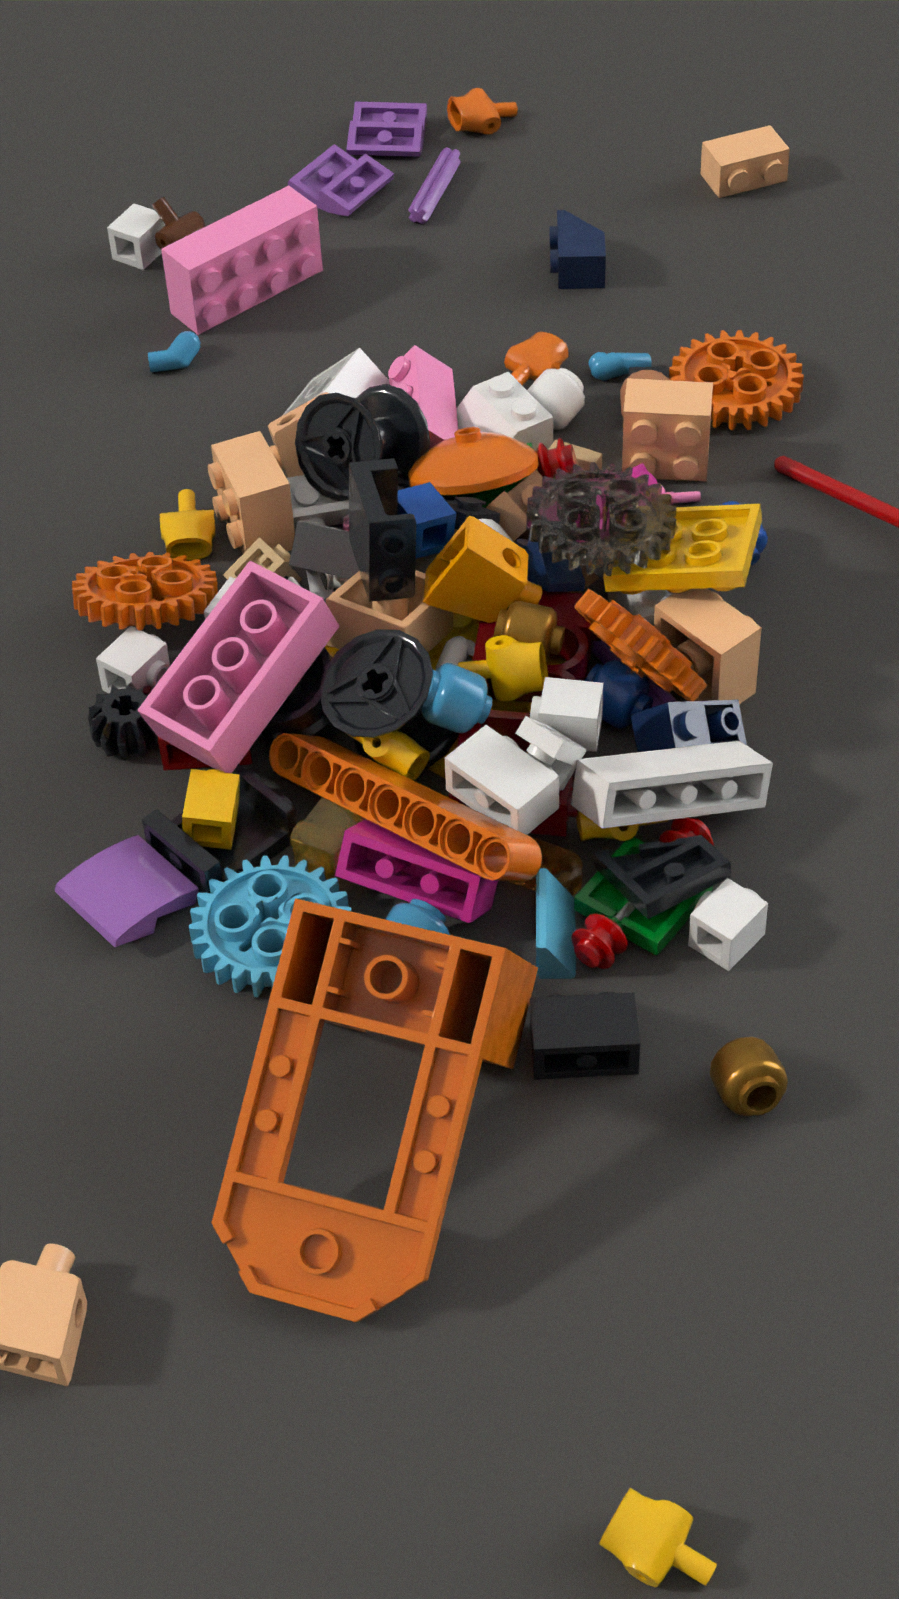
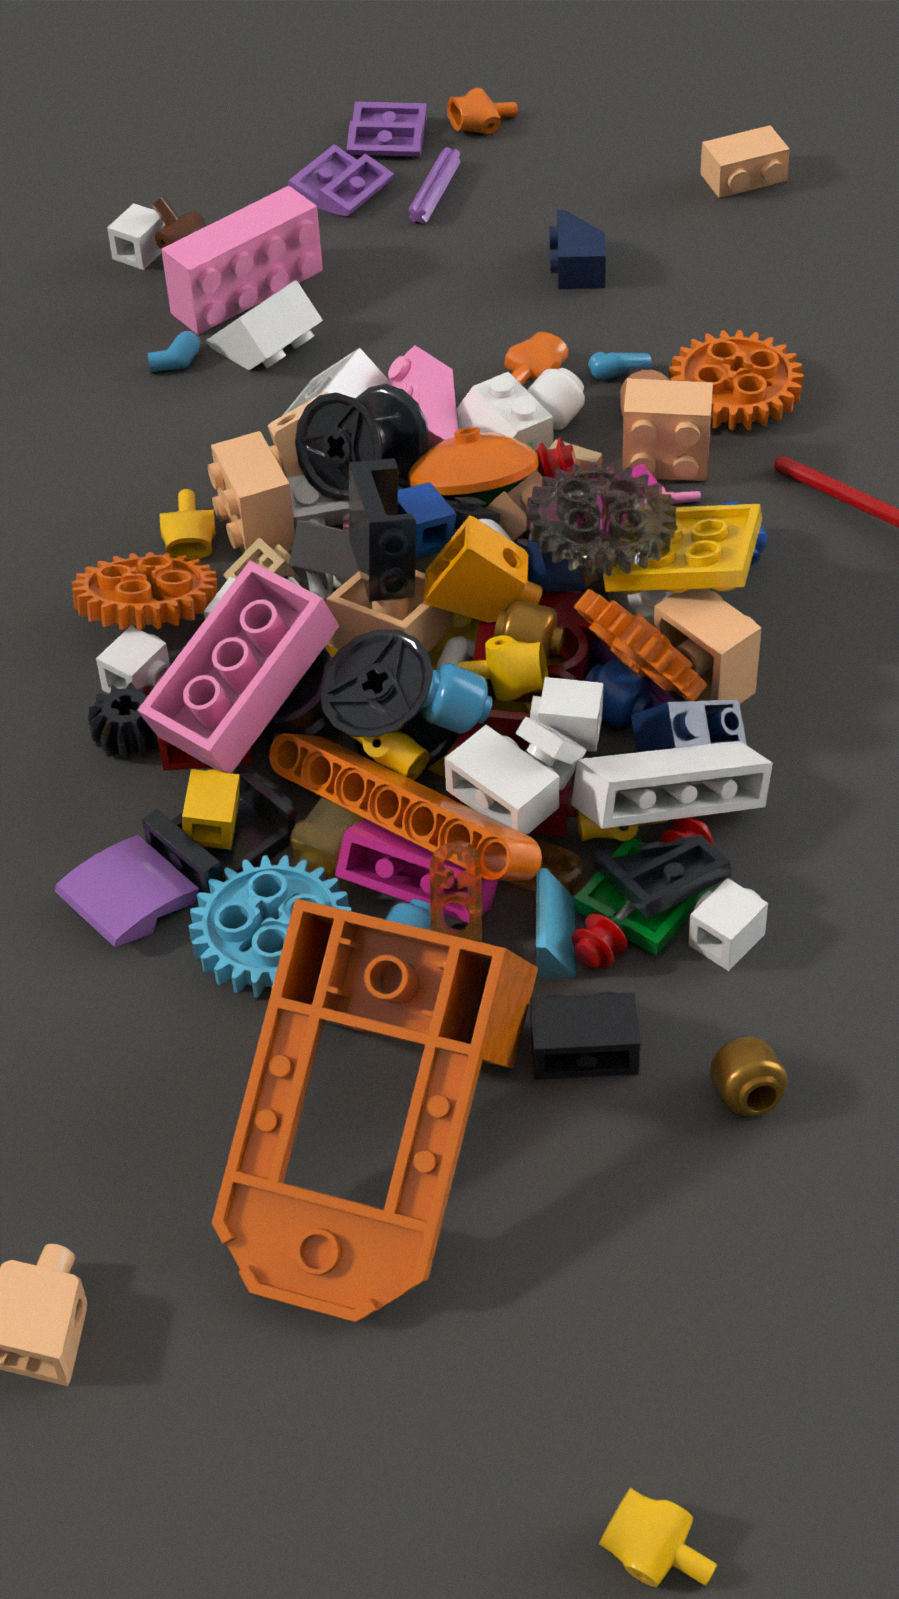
none -> white slope [205,280,323,370]
none -> clear orange beam [430,841,482,942]

